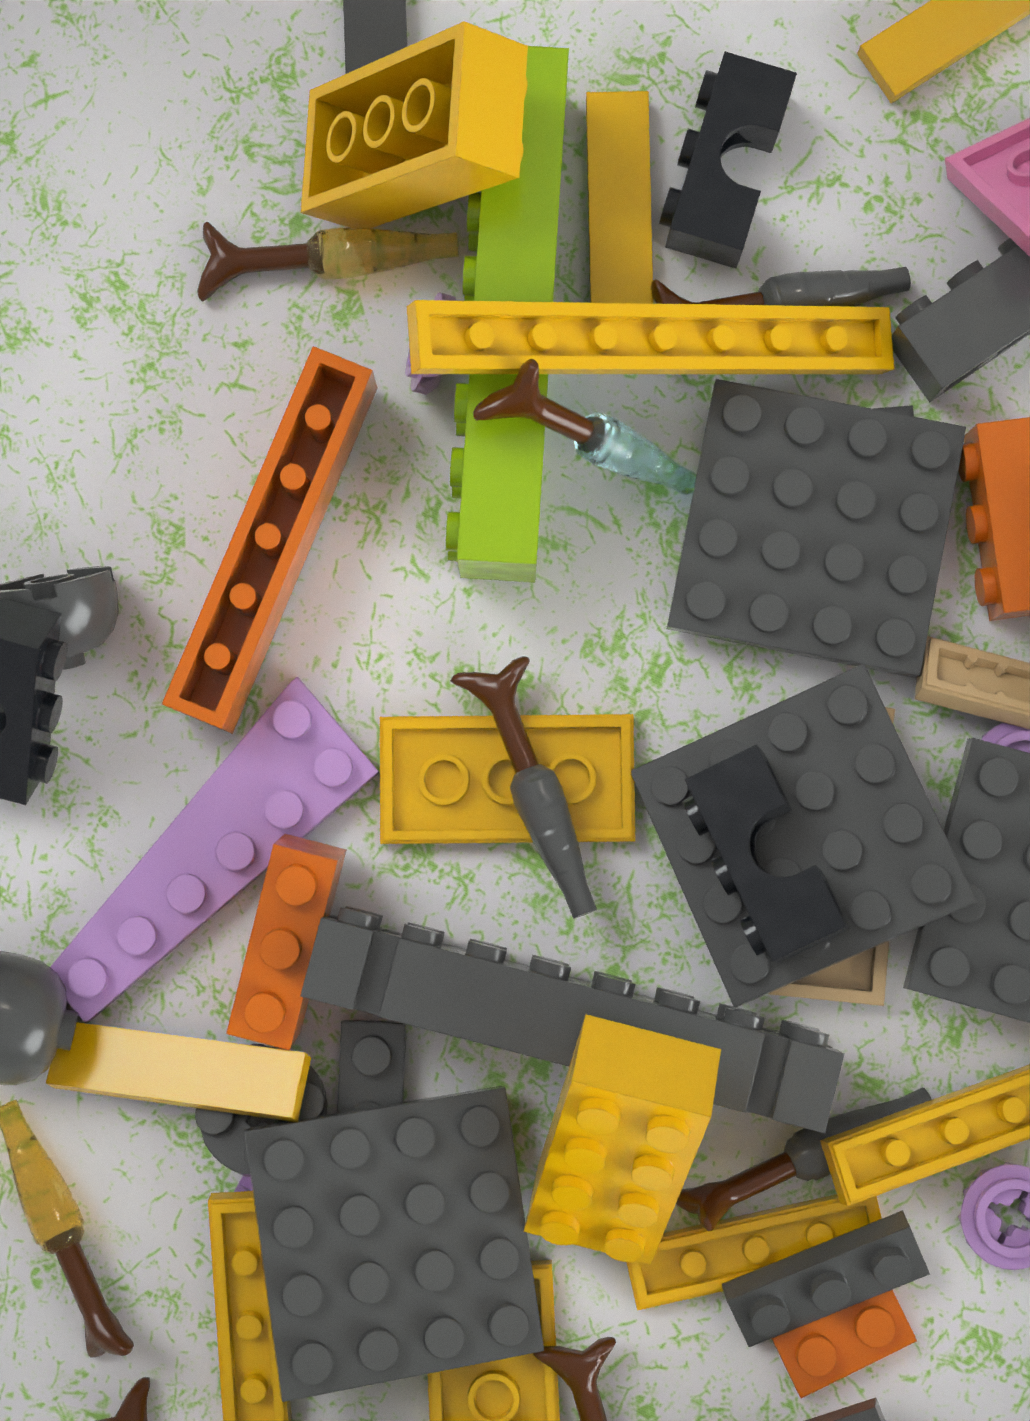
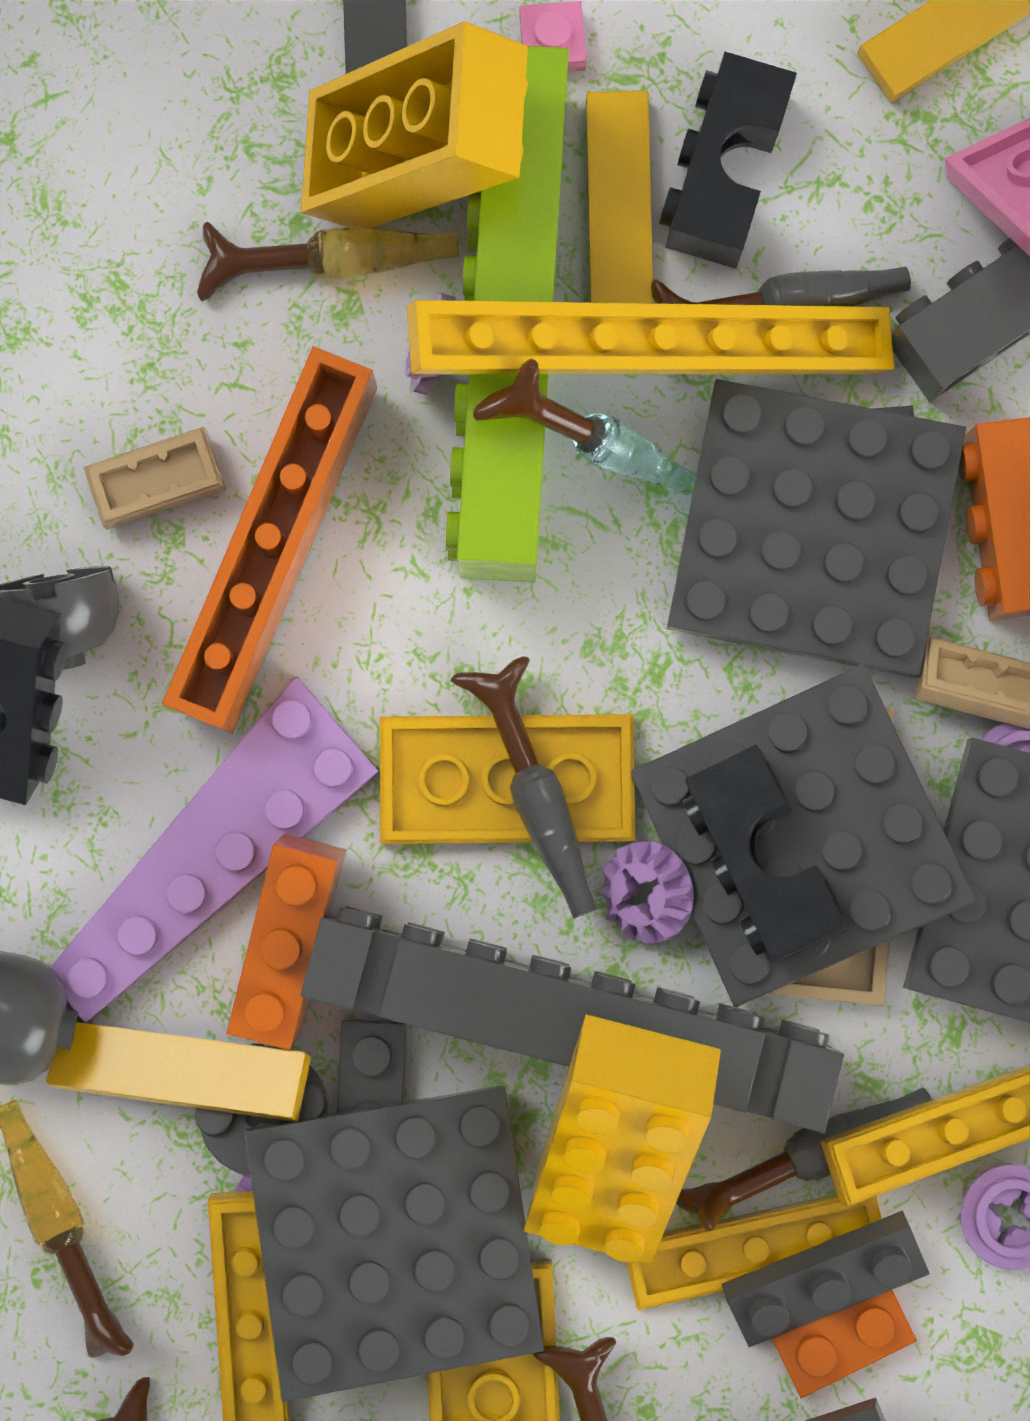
none -> tan plate [83,427,226,530]
none -> bright pink plate [520,1,586,72]
none -> lavender gear [597,841,694,945]

